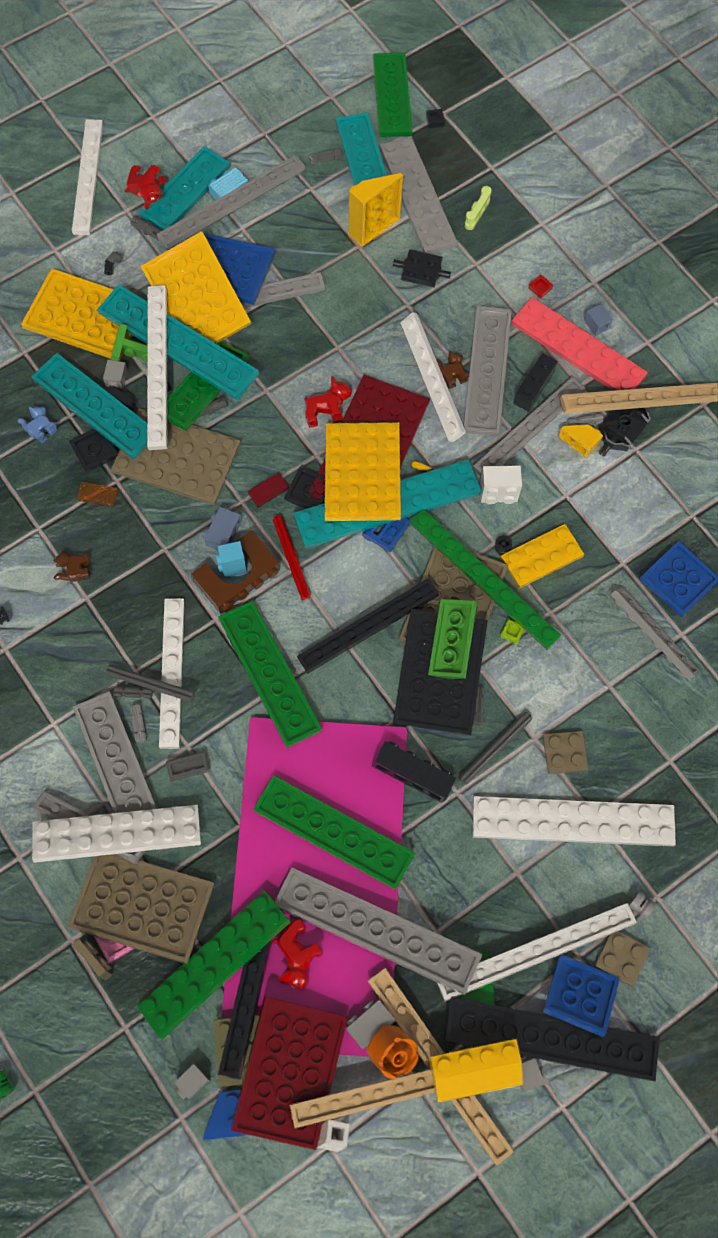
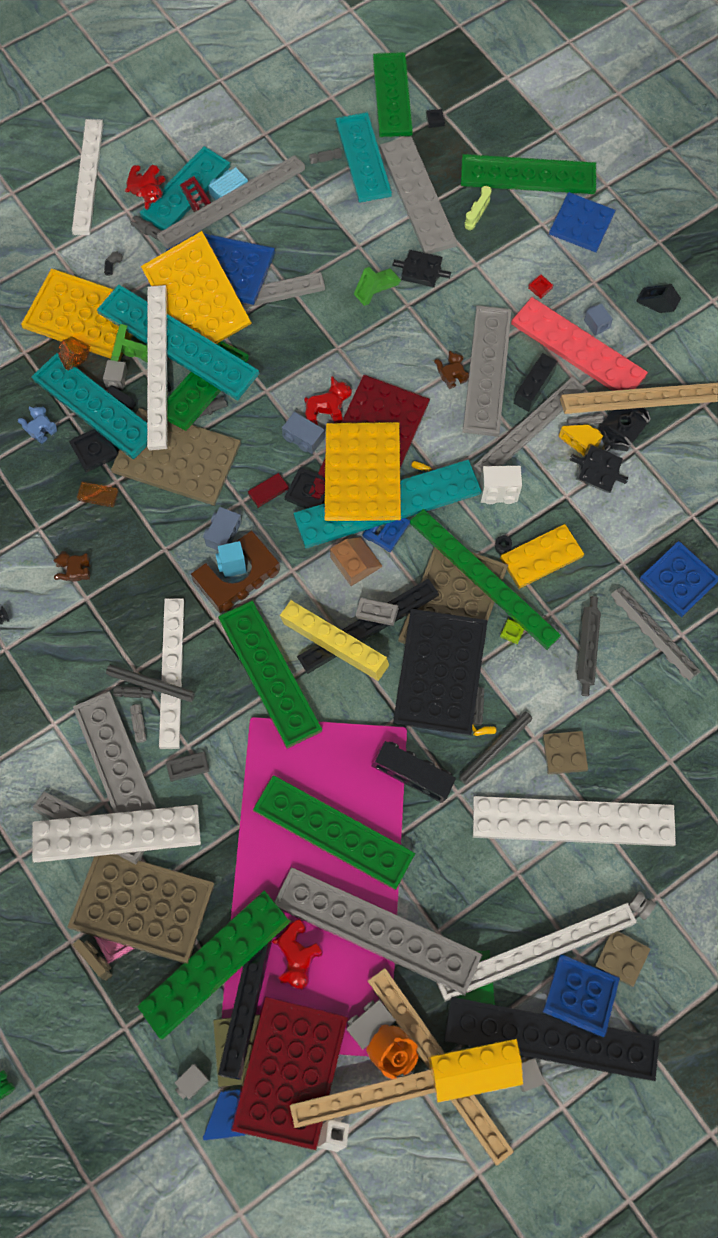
red axle [273,515,311,600] -> none
yellow slope [348,173,403,247] -> none
white plate [400,312,466,442] -> none
bright green slope [428,599,477,679] -> none
none -> clear orange slope [58,336,90,370]
none -> dark red slope [180,176,211,213]
none -> light yellow brick [280,600,389,681]
none -> sand blue brick [282,411,325,454]
none -> medium nougat slope [330,537,382,586]
none -> bright green bracket [354,267,401,306]
none -> light grey plate [356,598,399,626]
none -> green plate [461,154,596,194]
none -> yellow piece [472,725,497,736]
none -> blue plate [549,192,616,253]
none -> black plate [570,445,628,493]
none -> dark grey plate [577,596,601,697]
none -> black slope [636,284,681,313]

